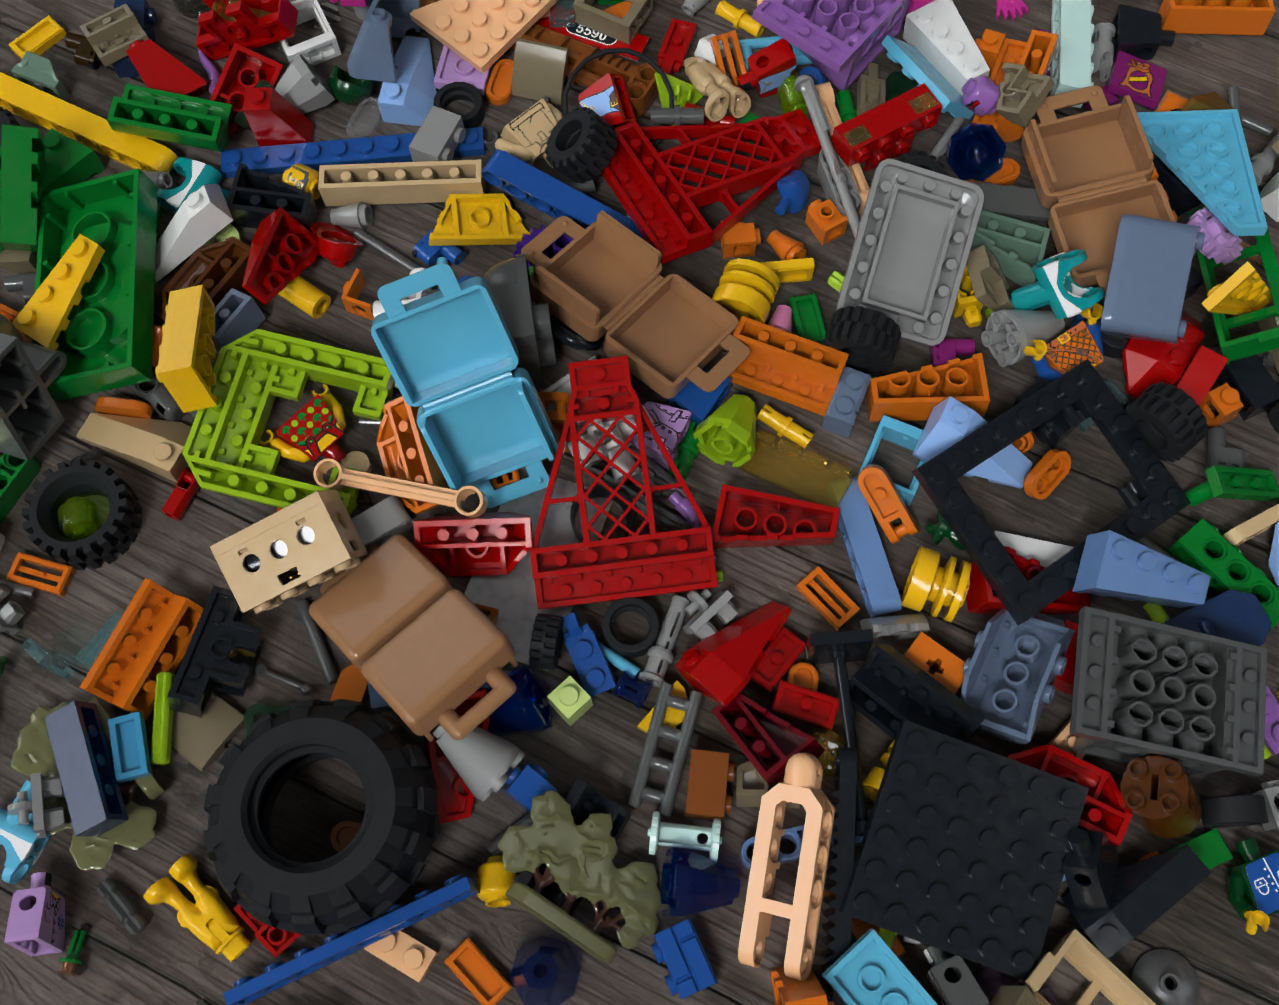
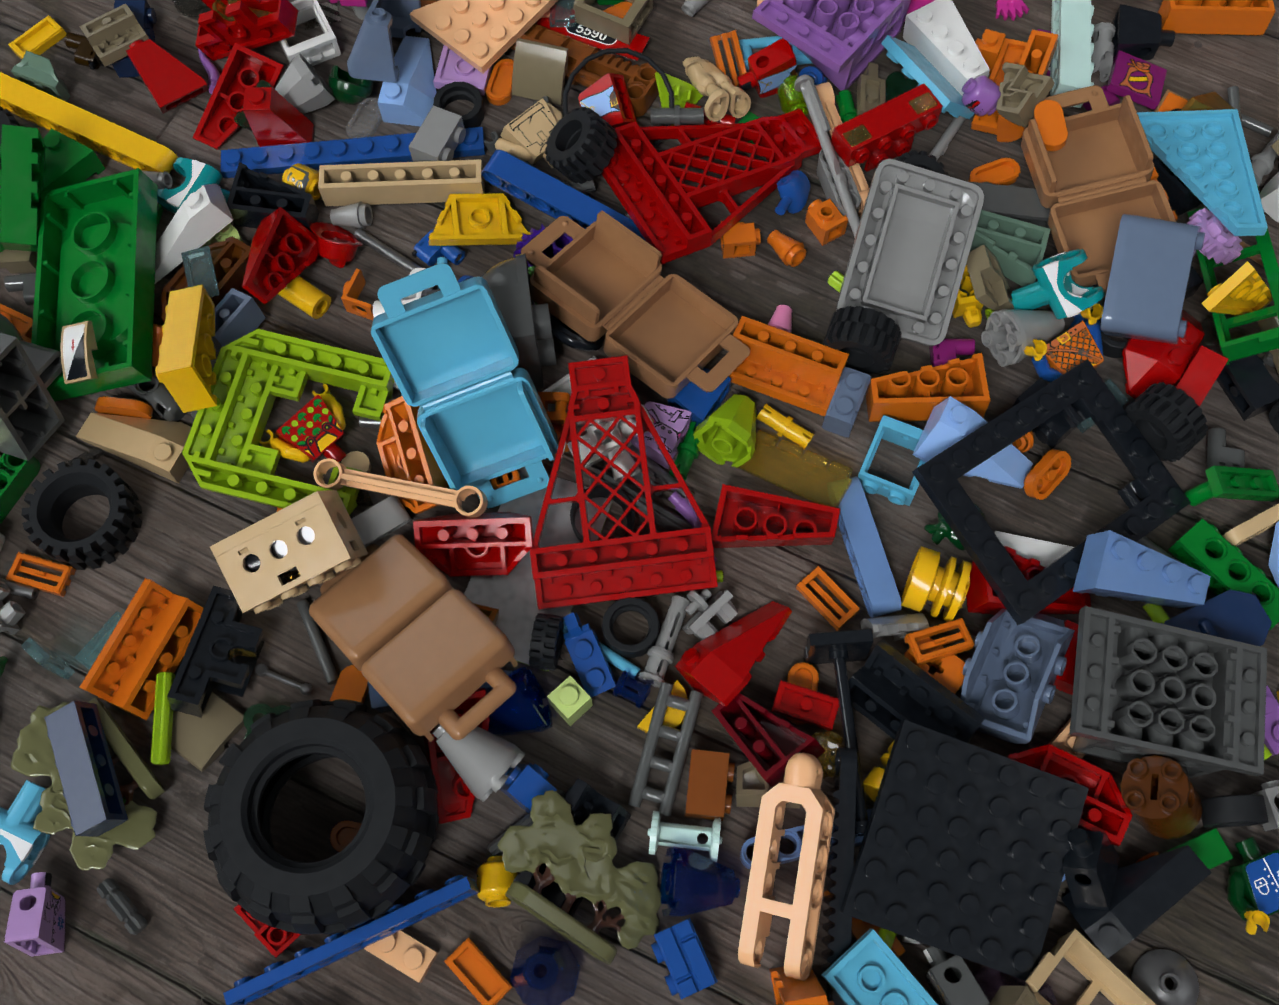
light grey hips [7,772,66,839] -> none
yellow wing [12,234,105,350] -> none
green piece [51,929,87,991] -> none
clear neon green head [58,497,100,540] -> none
green brick [107,84,234,152] -> none
dark azure tile [108,711,152,783] -> none
yellow piece [143,853,251,963] -> none
red bar [161,467,201,521] -> none
red hinge [657,18,697,76] -> none
white slope [694,34,732,66] -> none
yellow wheel [712,258,780,324] -> none
yellow pin [715,0,766,38] -> none
red plate [749,626,807,693] -> none
yellow tile [760,258,815,283] -> none
green tile [788,293,827,345] -> none
orange plate [858,464,920,544] -> none
clear blue cone [946,123,1007,182] -> none
orange brick [1200,383,1244,428] -> none
none -> slope [61,321,98,384]
none -> clear light blue tile [181,246,220,297]
none -> orange tile [904,618,974,666]
none -> orange tile [1033,100,1068,151]

